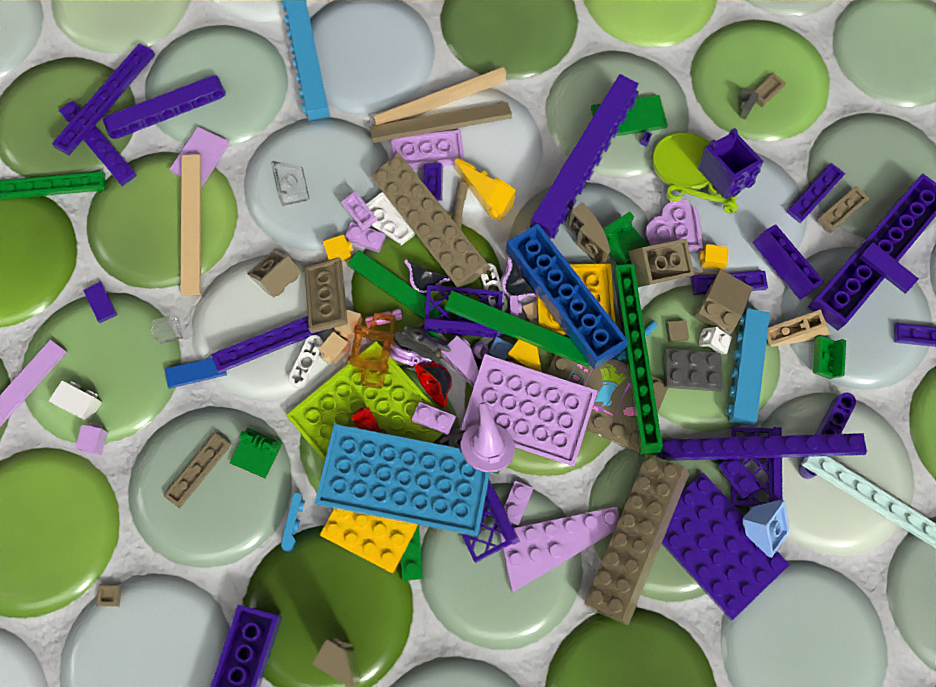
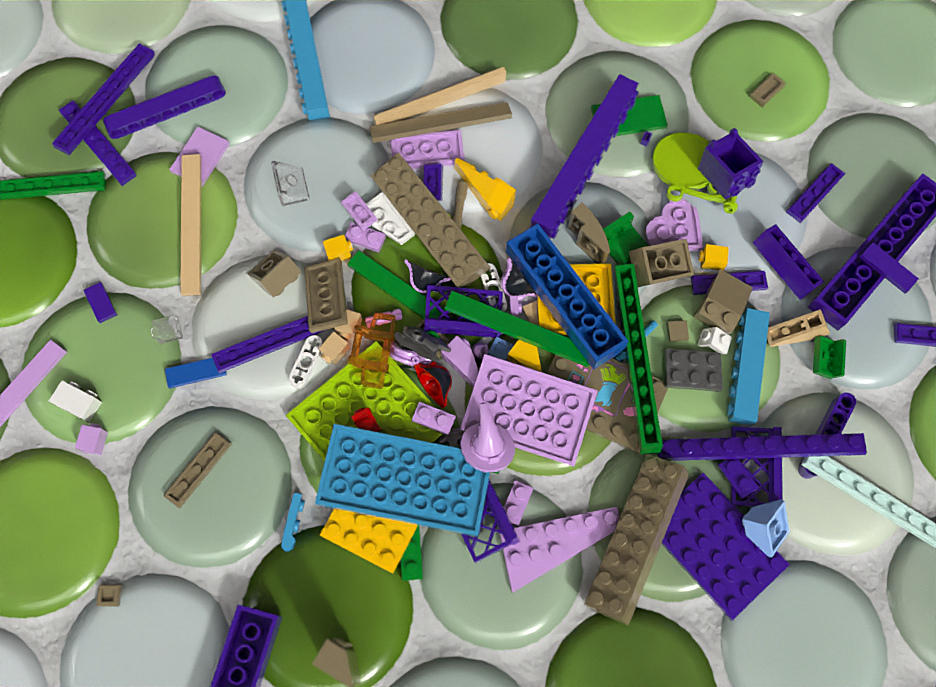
green hinge [230,427,283,479] -> none
flat silver bracket [738,87,759,120] -> none
dark tan plate [817,186,869,234] -> none

